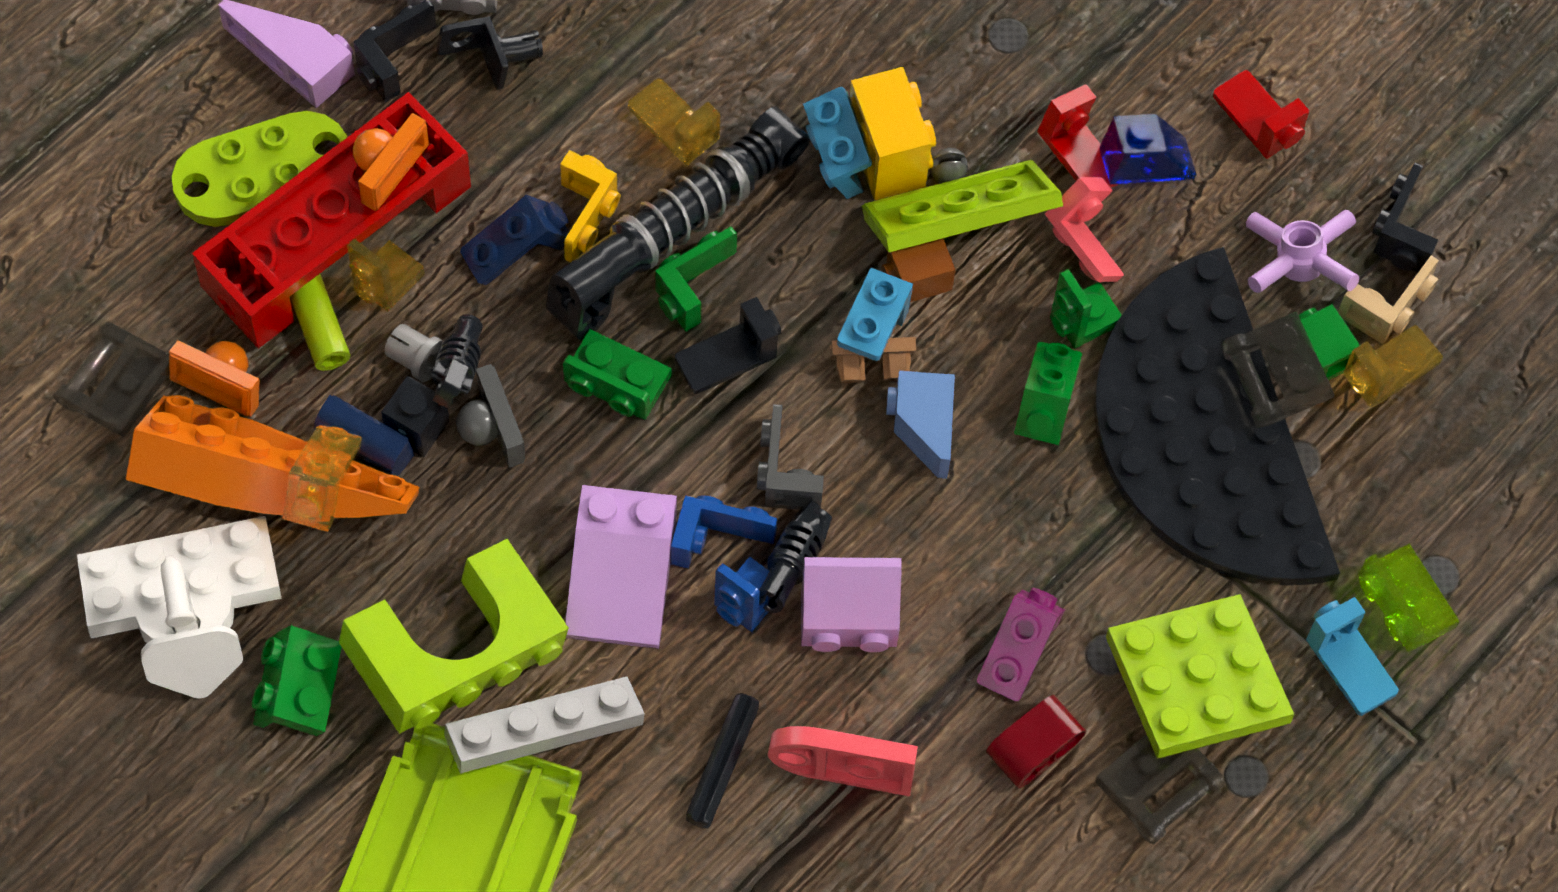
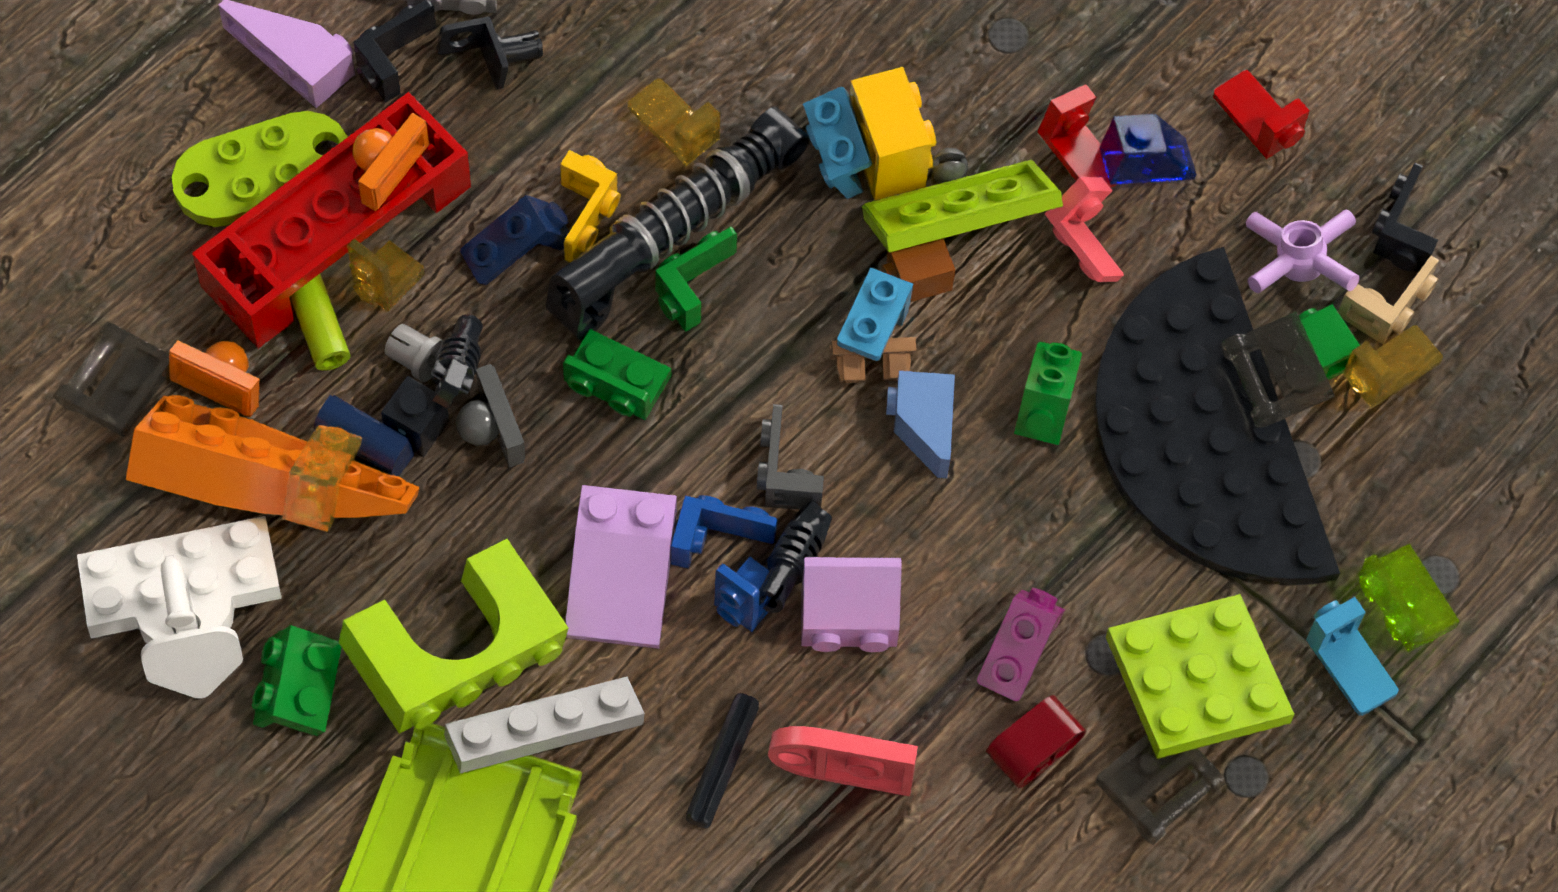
black bracket [675,296,781,394] -> none
green bracket [1050,269,1123,349] -> none

